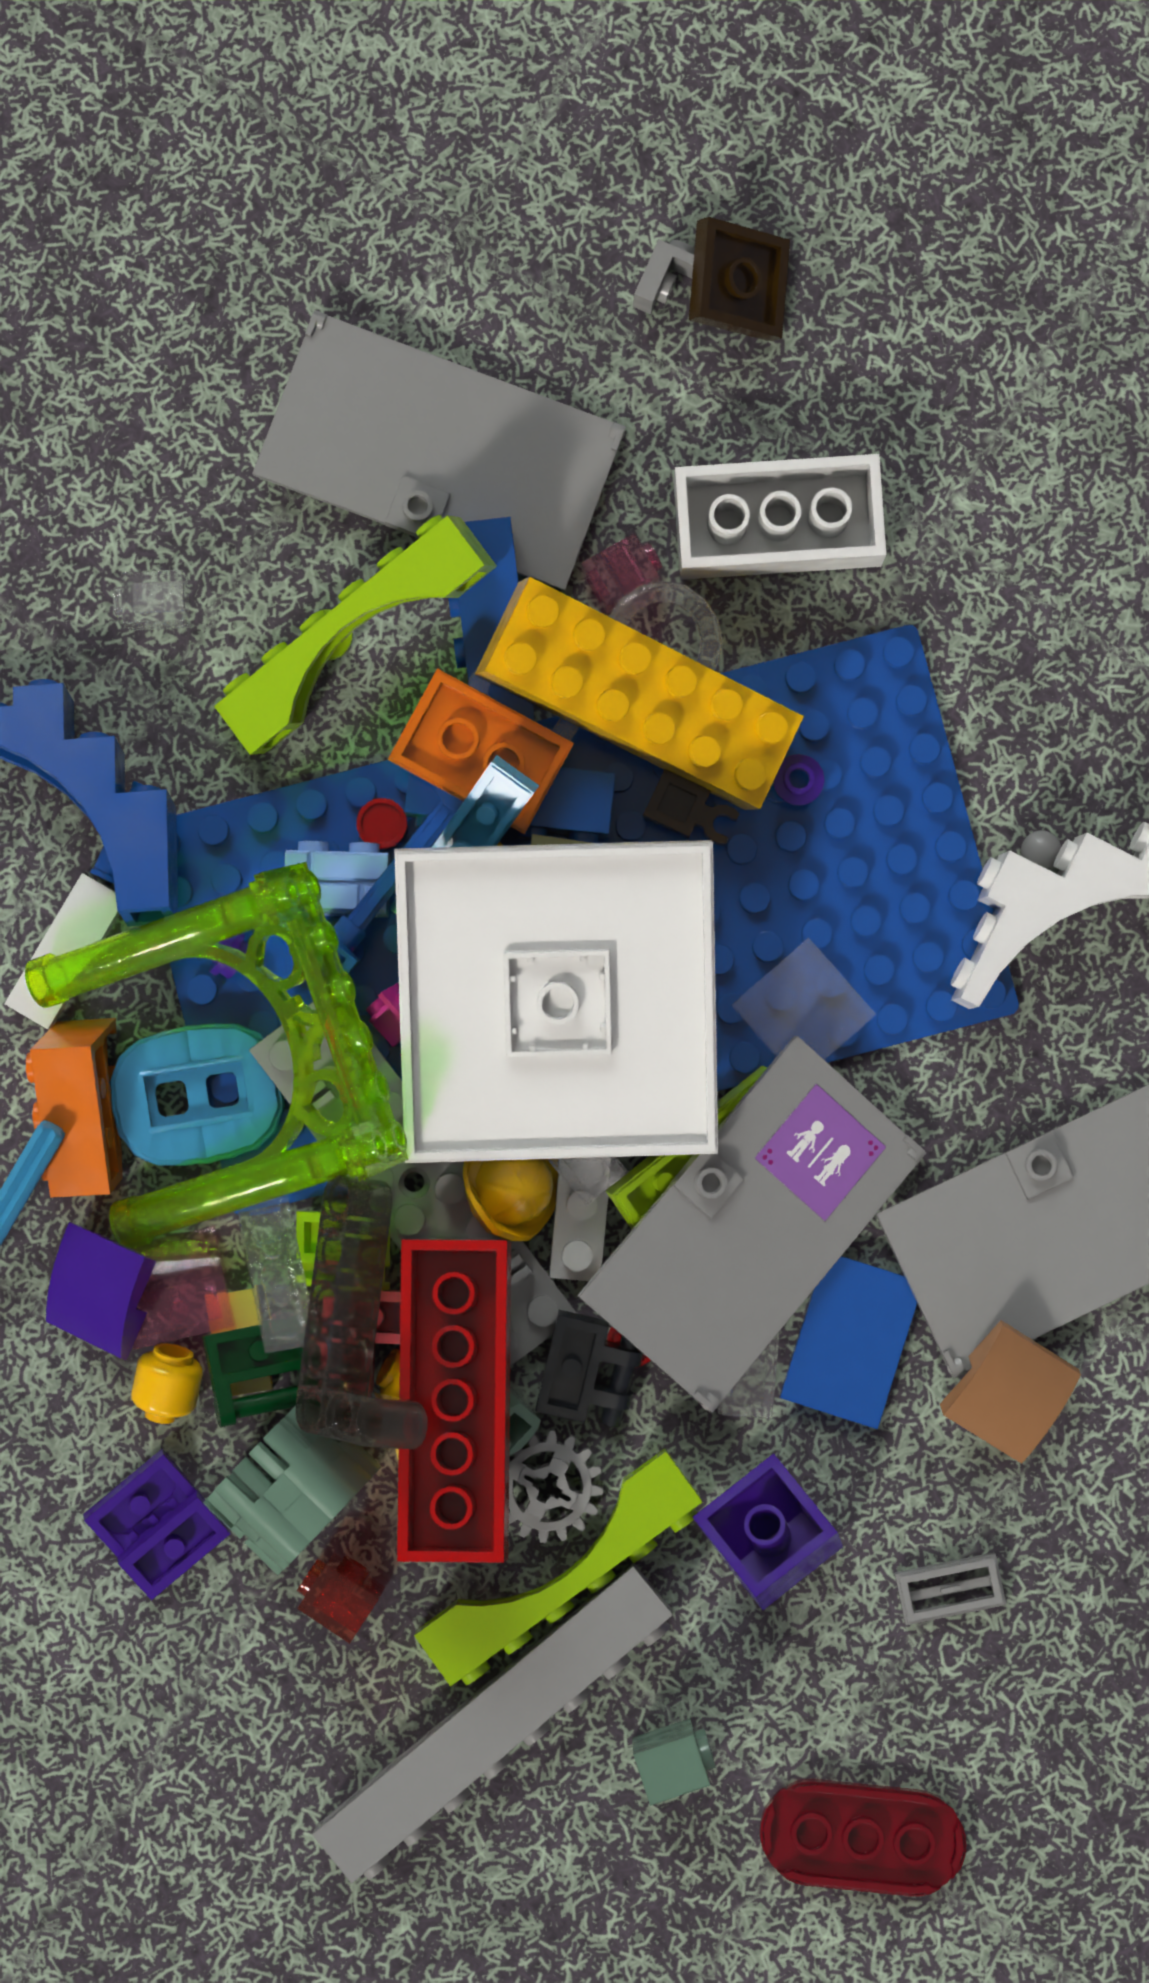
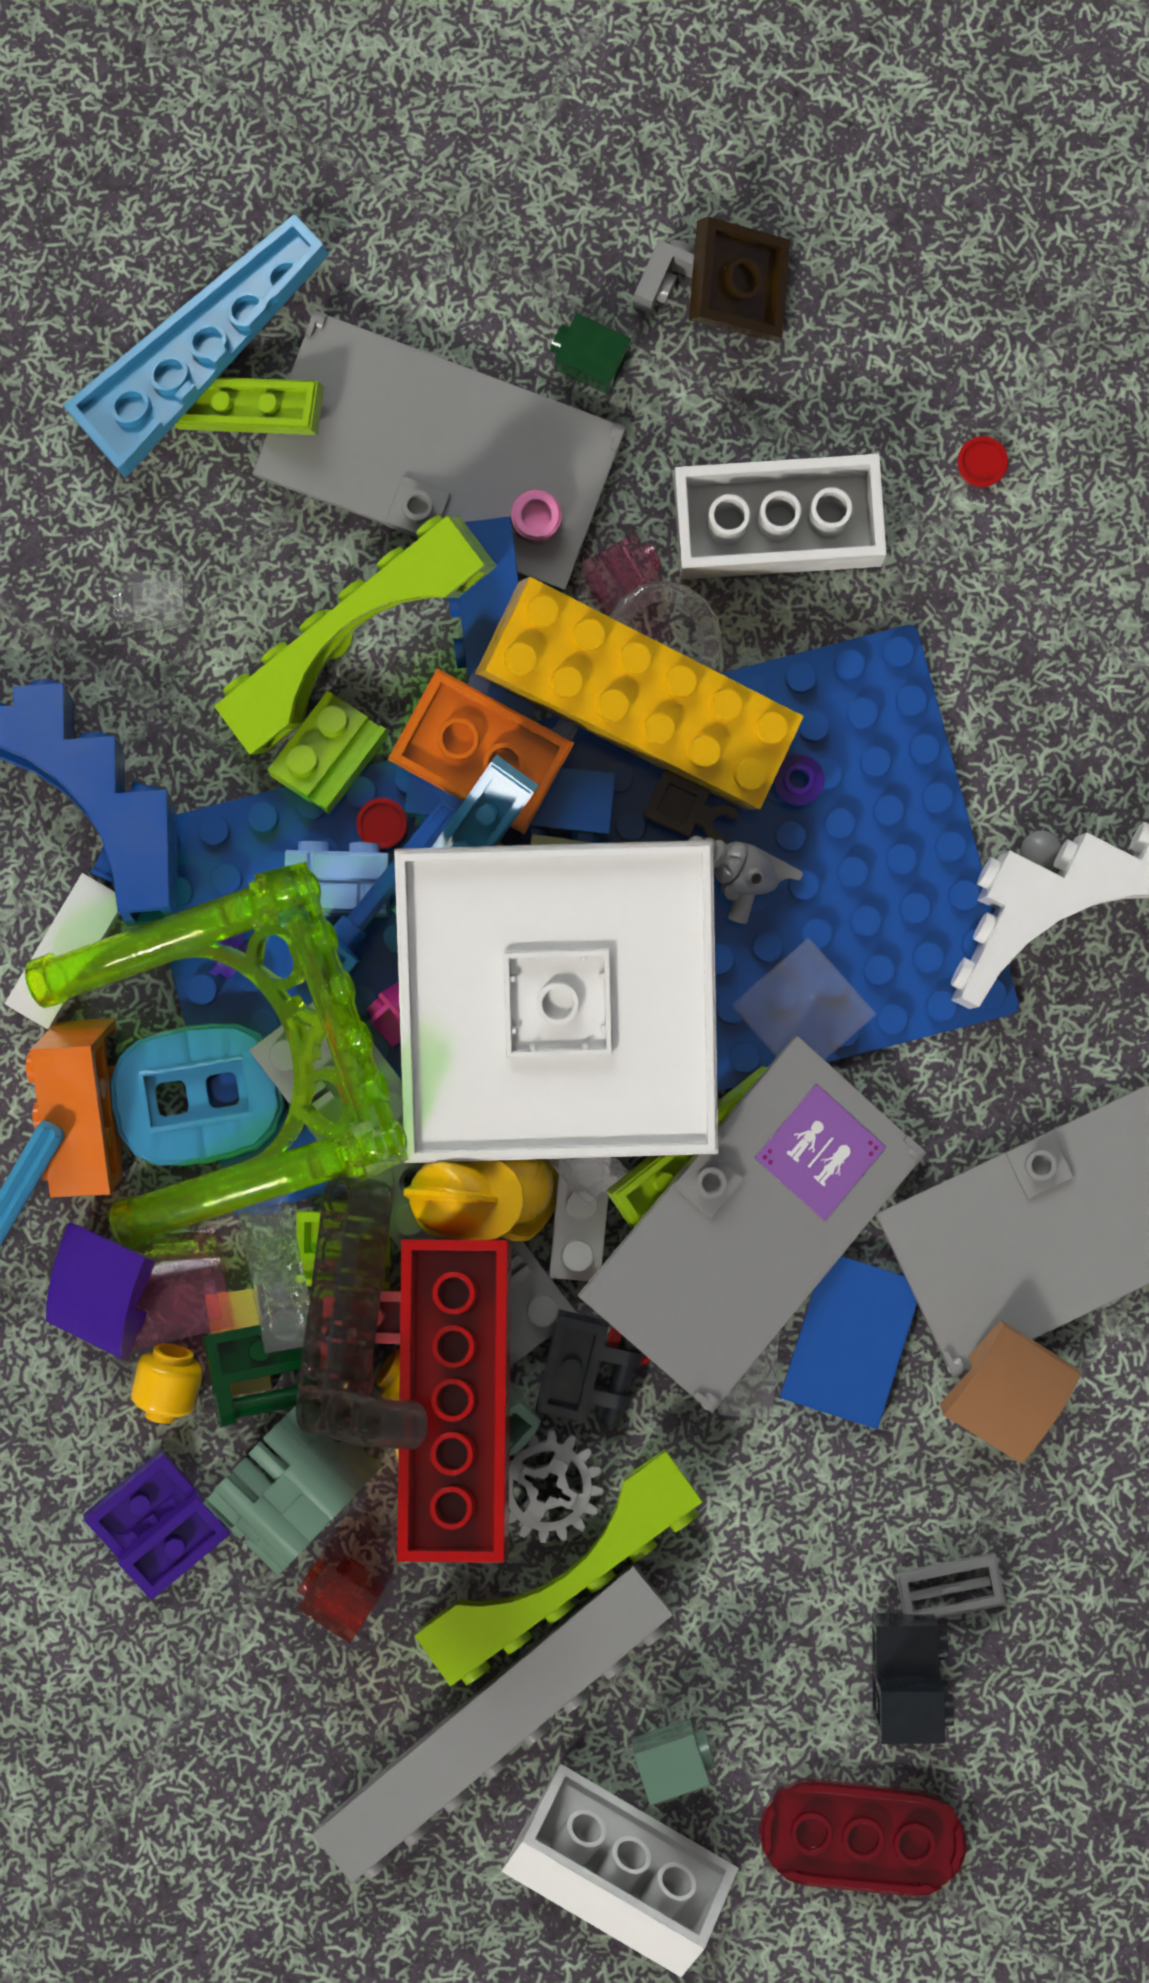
dark purple slope [693,1453,843,1610] -> none
none -> dark azure wing [63,214,329,478]
none -> lime tile [174,377,325,435]
none -> lime plate [267,691,389,815]
none -> yellow piece [403,1160,524,1240]
none -> white slope [501,1763,739,1977]
none -> bright pink tile [511,490,562,543]
none -> dark green brick [550,313,631,395]
none -> light grey piece [688,836,803,924]
none -> black brick [872,1613,954,1744]
none -> red piece [957,436,1008,488]

